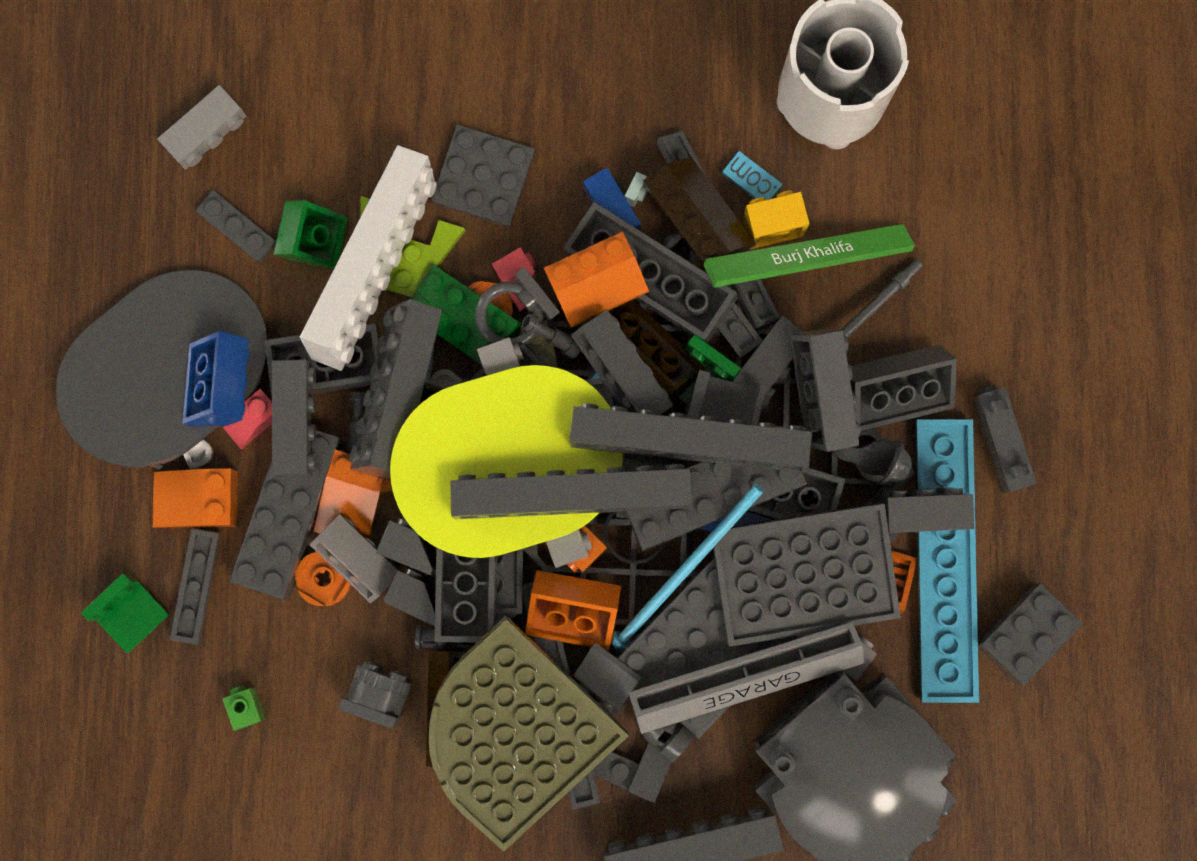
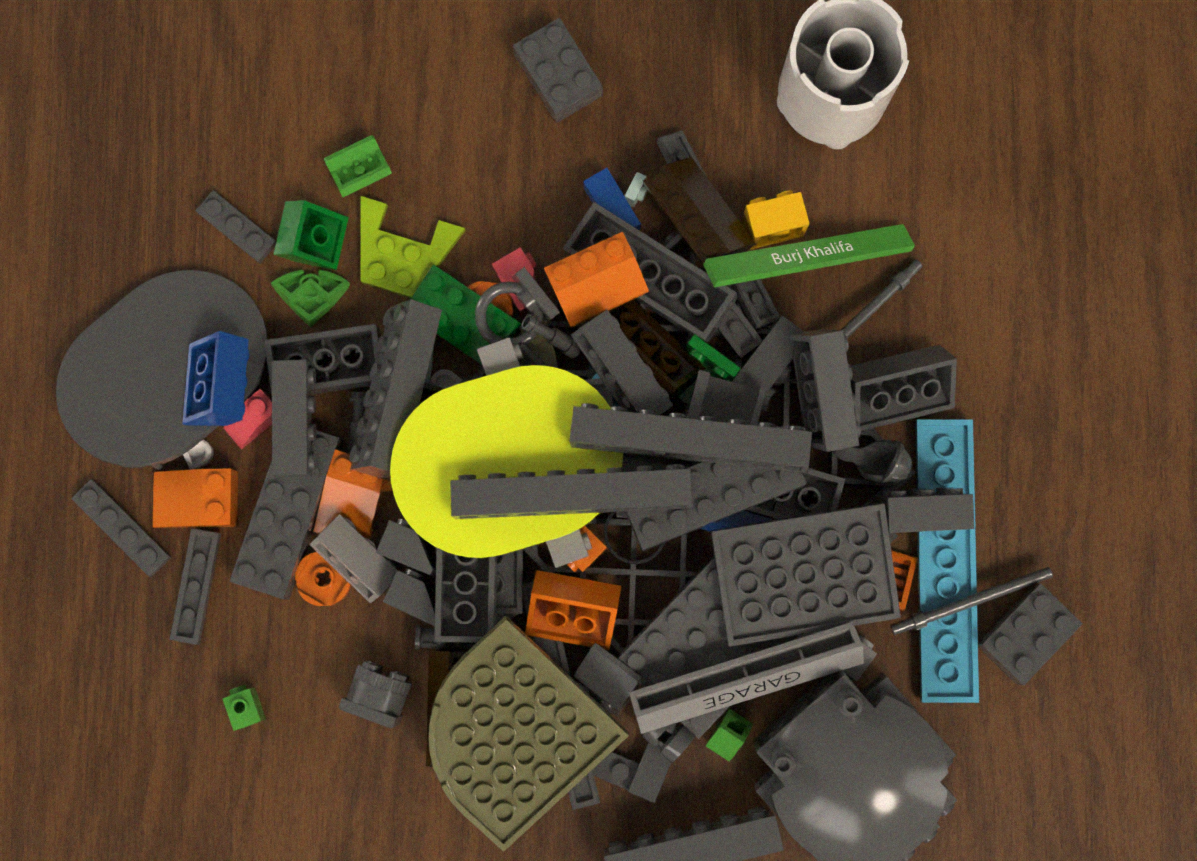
green bracket [81,573,169,653] -> none
light grey brick [158,85,247,170] -> none
white brick [300,145,437,371] -> none
dark grey plate [431,125,536,228] -> none
medium azure bar [611,484,764,650] -> none
medium azure tile [722,151,782,200] -> none
dark grey brick [973,385,1037,494] -> none
none -> dark grey plate [71,479,171,577]
none -> bright green brick [271,270,350,327]
none -> bright green bracket [324,135,392,197]
none -> dark grey brick [513,18,603,123]
none -> bright green brick [706,708,753,762]
none -> dark grey bar [890,567,1053,635]

